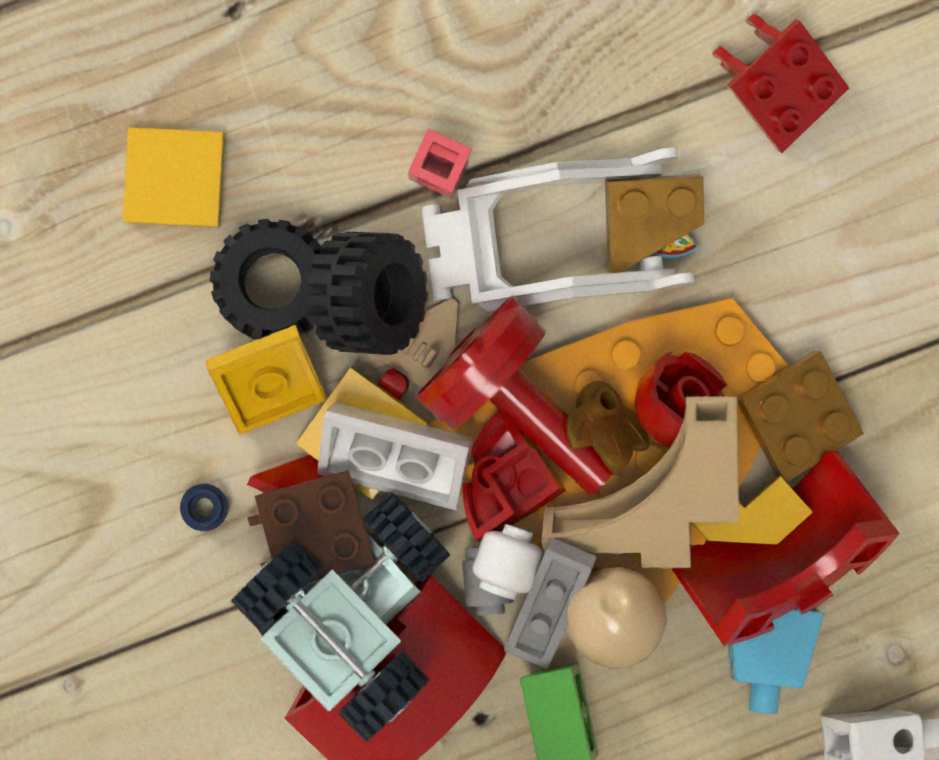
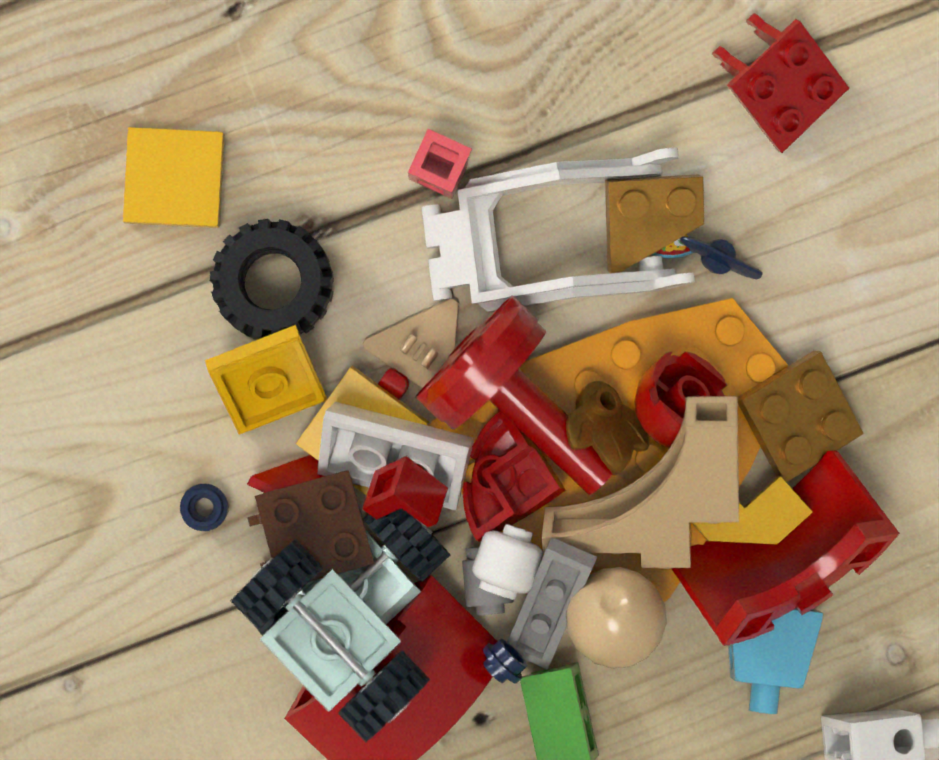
black tyre [306,232,428,355] -> none
none -> red panel [362,456,448,527]
none -> dark blue plate [483,639,527,684]
none -> dark blue piece [680,237,763,280]

